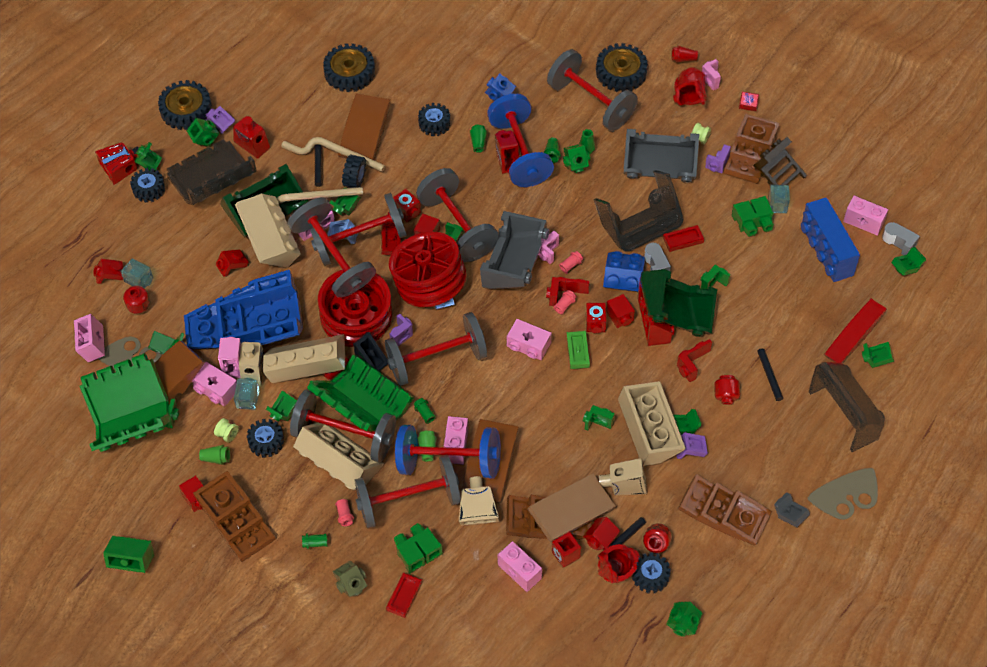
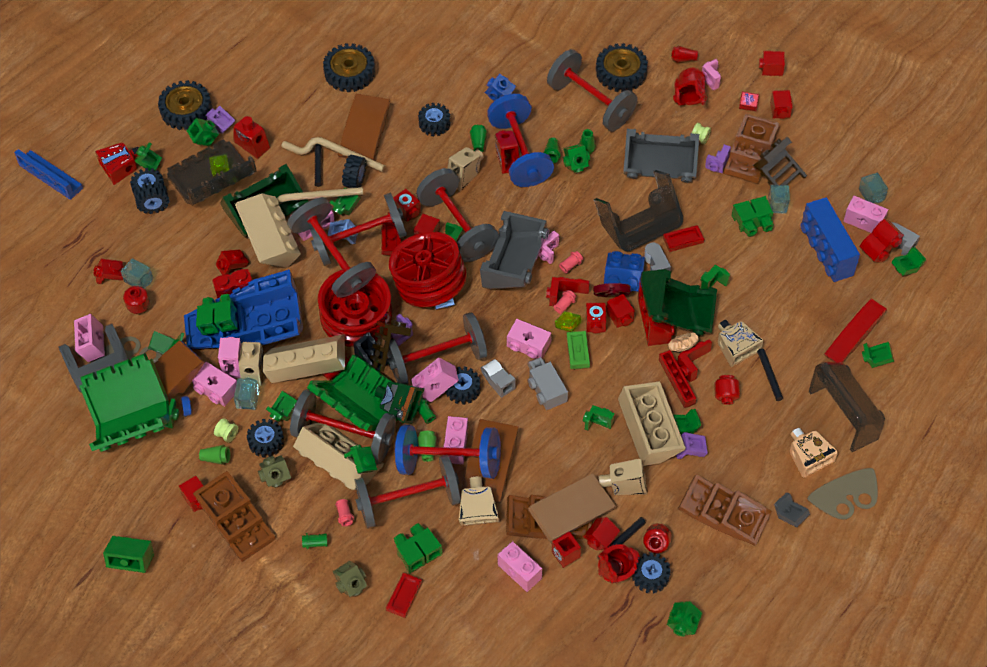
none -> blue fence [14,149,83,200]
none -> dark grey connector [58,324,128,393]
none -> black wheel [134,182,170,214]
none -> blue tile [181,396,192,416]
none -> green hips [196,294,238,335]
none -> clear neon green plate [209,154,230,176]
none -> red brick [212,269,252,298]
none -> olive brick [258,455,291,487]
none -> green bracket [344,445,377,474]
none -> dark brown plate [370,319,412,372]
none -> dark green torso [375,382,425,424]
none -> bright pink brick [412,358,459,402]
none -> black wheel [446,367,480,405]
none -> tan torso [448,147,484,191]
none -> light grey leg [481,359,515,398]
none -> light grey brick [528,357,568,411]
none -> clear neon green plate [555,311,581,332]
none -> dark red tile [593,283,631,297]
none -> red piece [658,350,696,408]
none -> light nougat gear [668,333,699,352]
none -> tan torso [718,320,763,367]
none -> red brick [759,51,785,76]
none -> red brick [770,90,793,119]
none -> light nougat torso [790,428,838,478]
none -> clear light blue brick [859,172,888,203]
none -> red brick [859,219,904,262]

